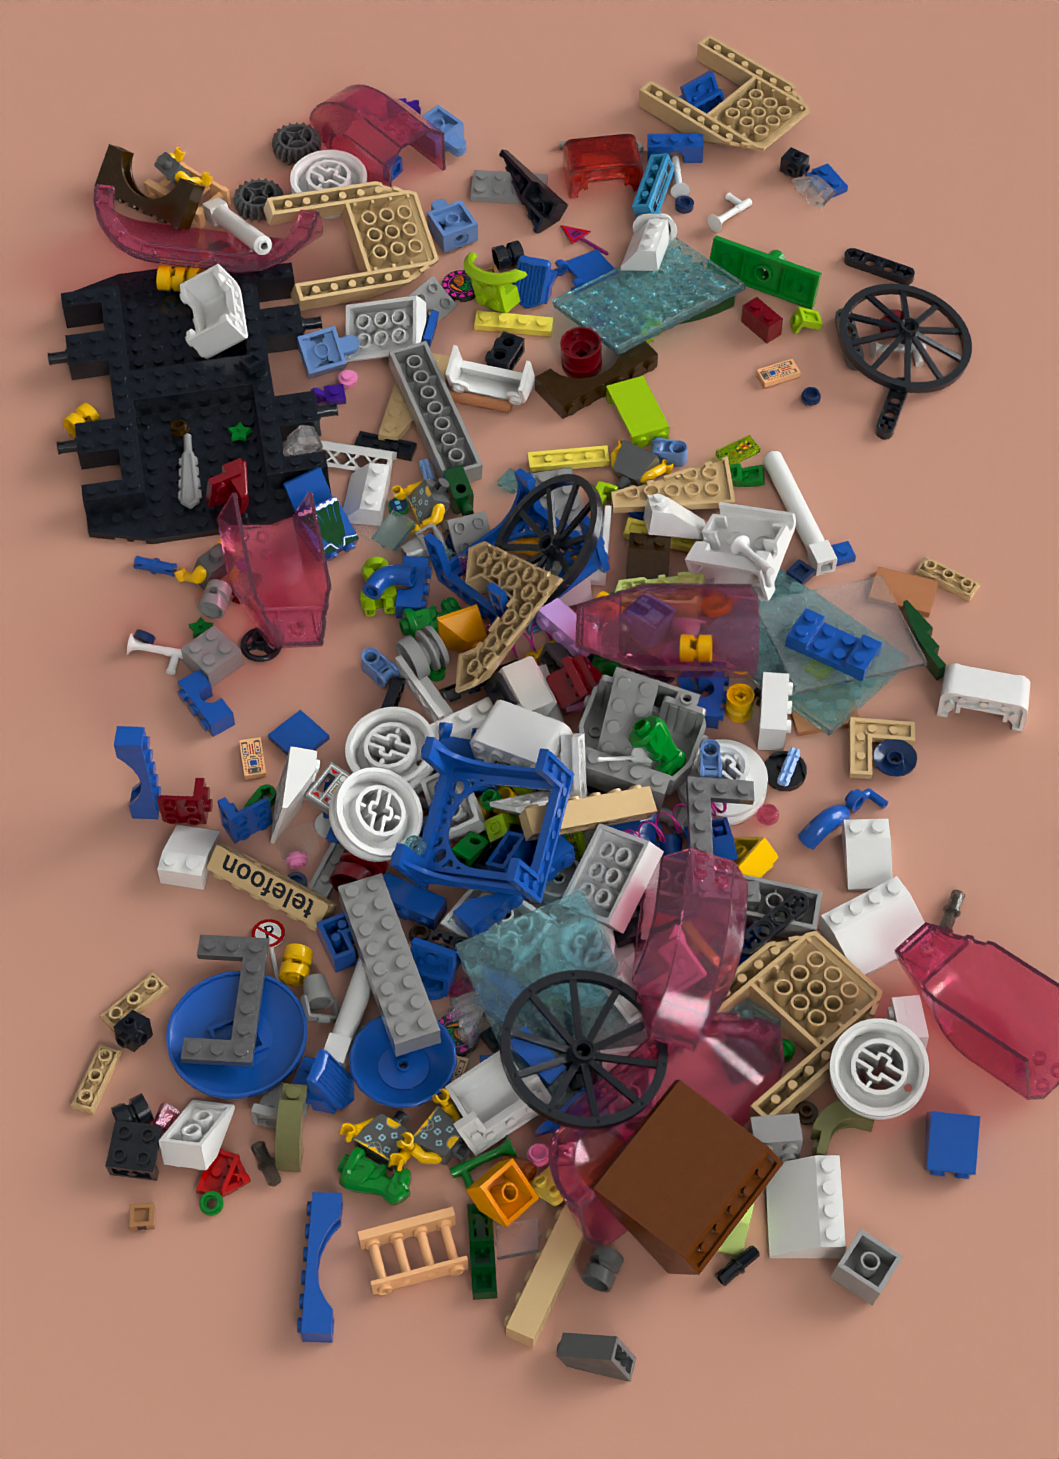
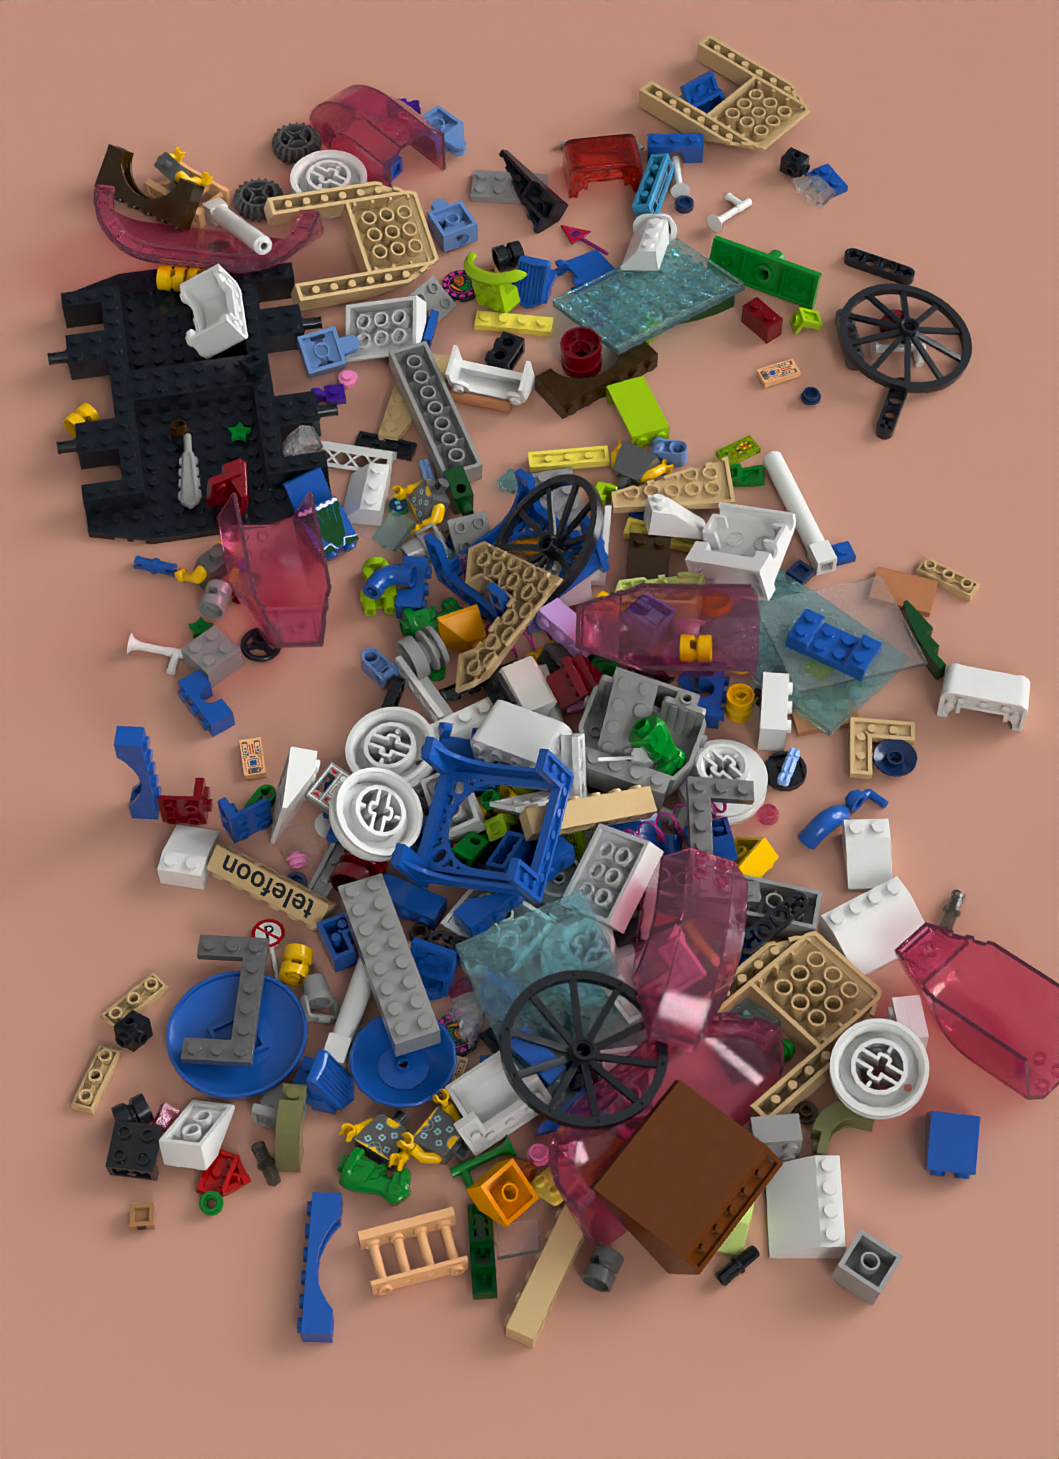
dark blue tile [133,629,156,644] -> none
blue tile [268,710,330,756] -> none
clear light blue plate [405,835,426,856] -> none
dark grey slope [557,1332,636,1382] -> none
medium blue piece [699,739,722,779] -> none
white piece [731,535,775,588] -> none

